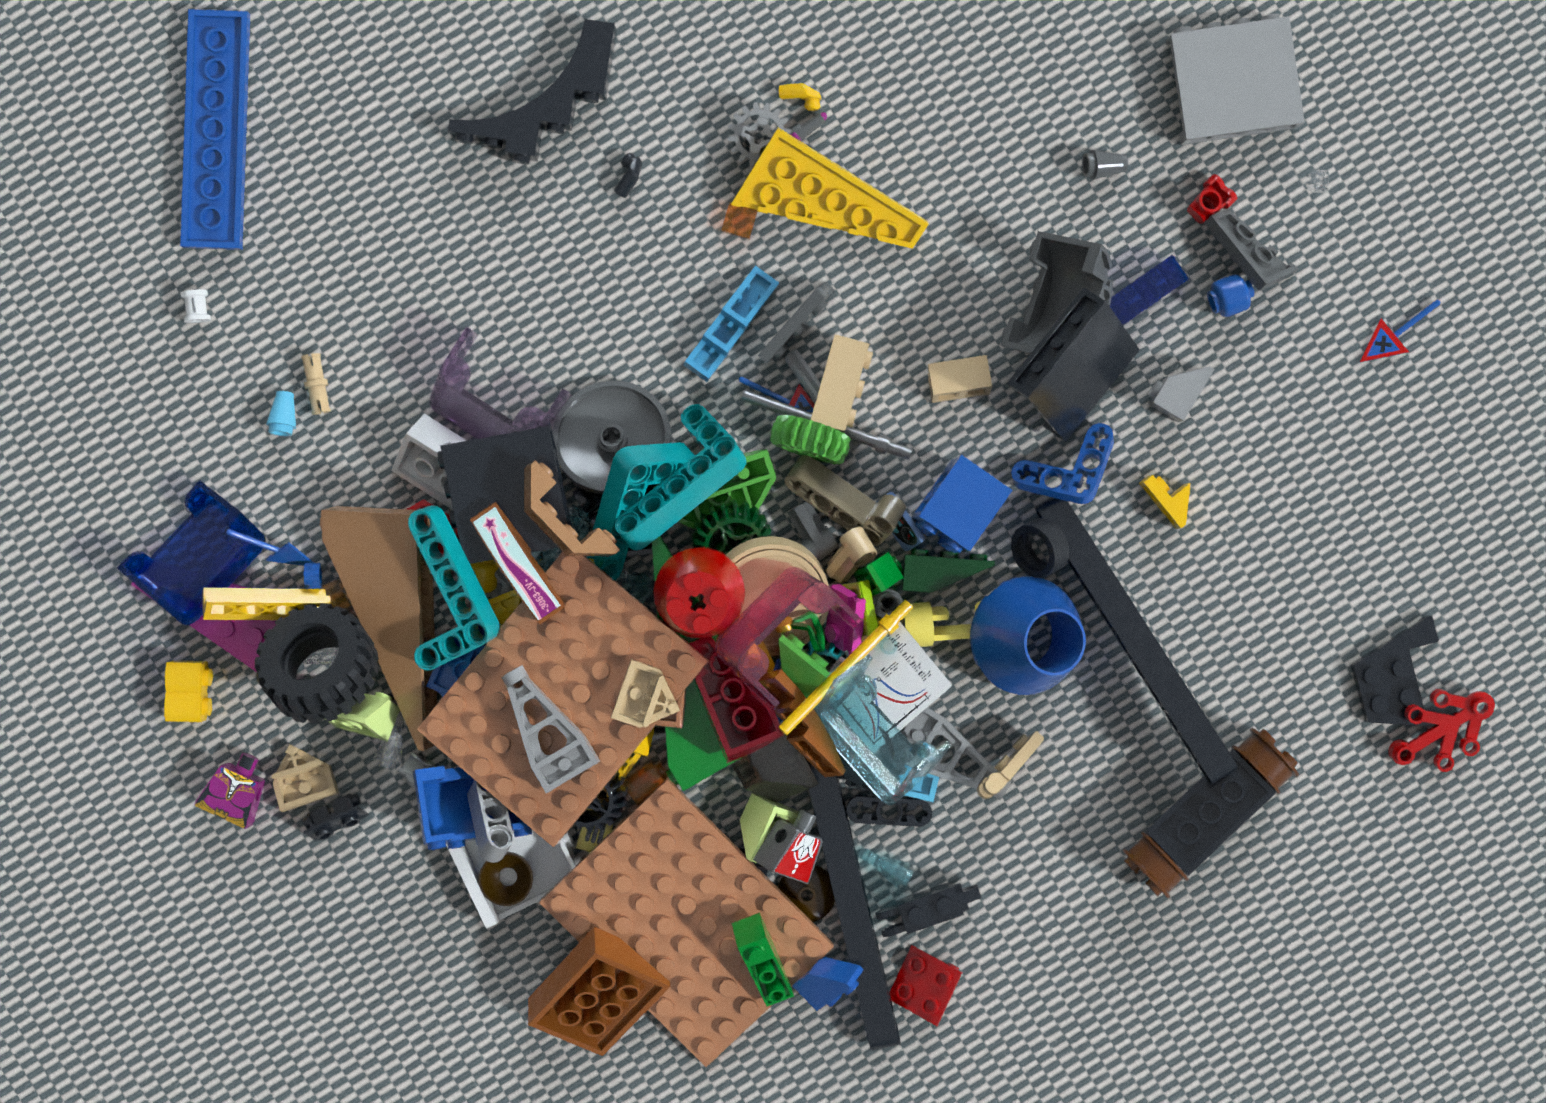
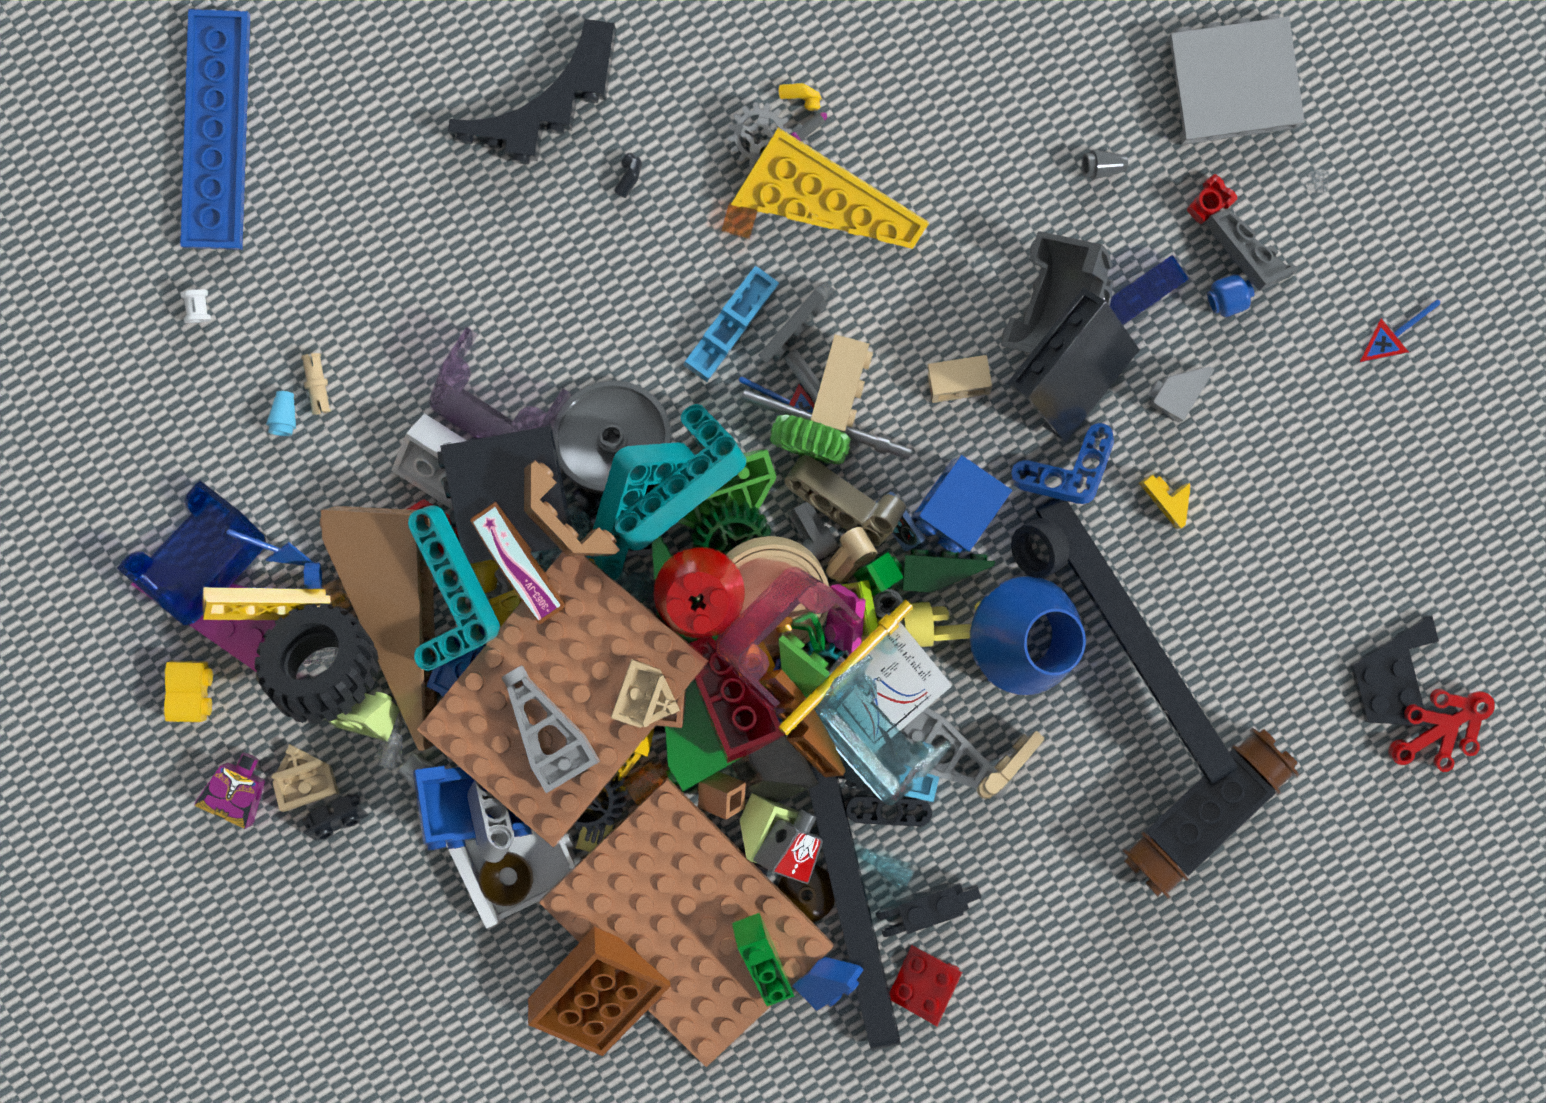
none -> nougat brick [698,771,746,820]

